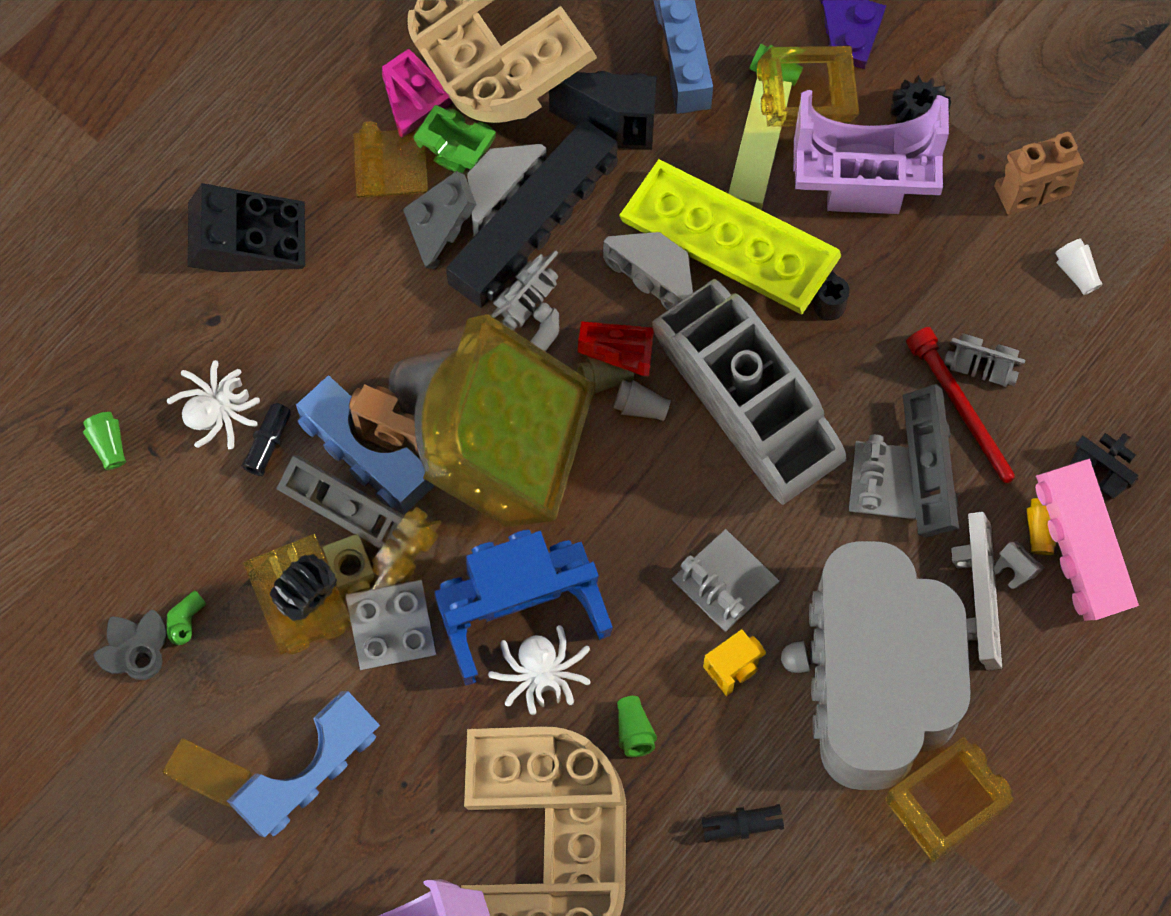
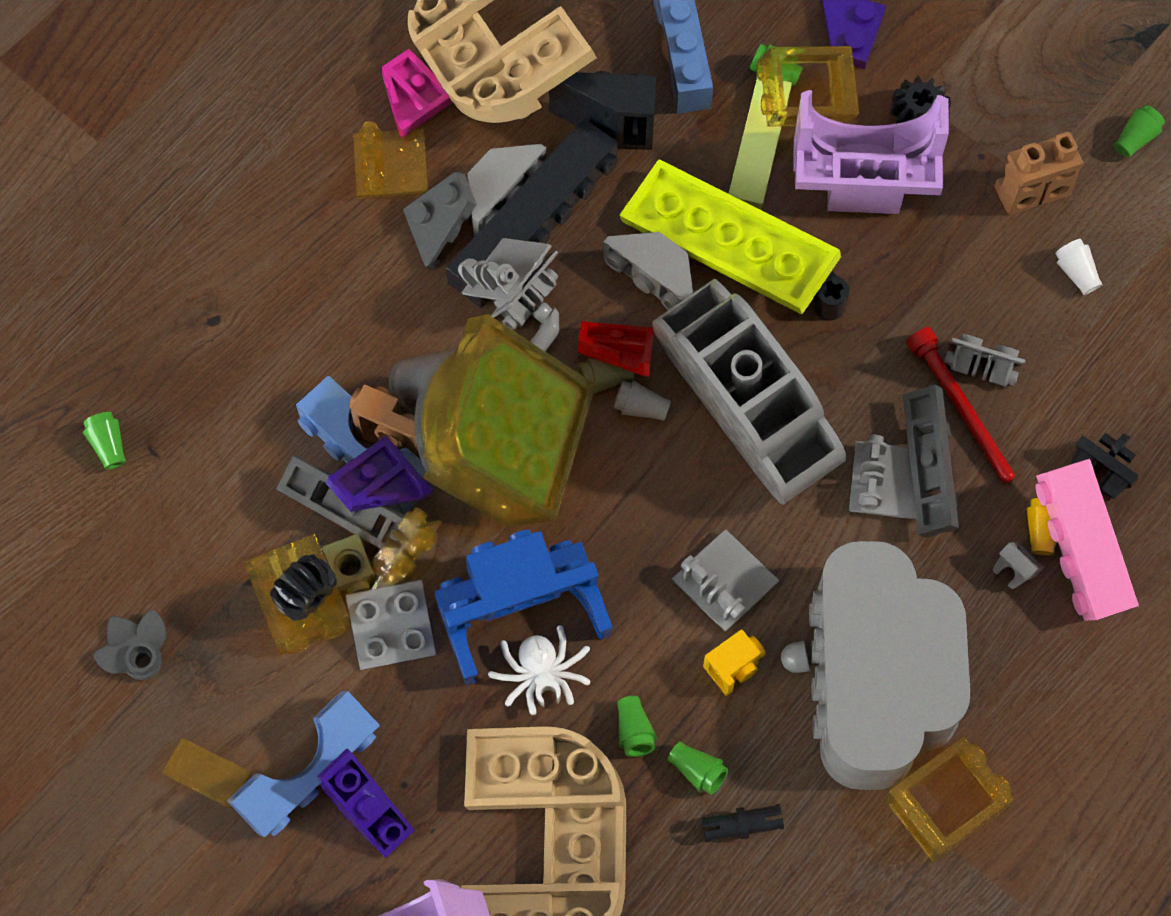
white animal [167,360,260,449] -> none
bright green arm [167,590,206,645] -> none
black slope [187,183,305,272] -> none
black axle [241,403,291,476] -> none
bright green cylinder [413,105,496,173] -> none
white hinge [951,512,1002,670] -> none
none -> dark purple slope [317,749,415,858]
none -> dark purple wing [326,436,433,512]
none -> light grey hinge [458,238,552,302]
none -> bright green cone [668,742,728,795]
none -> bright green cone [1113,105,1165,158]

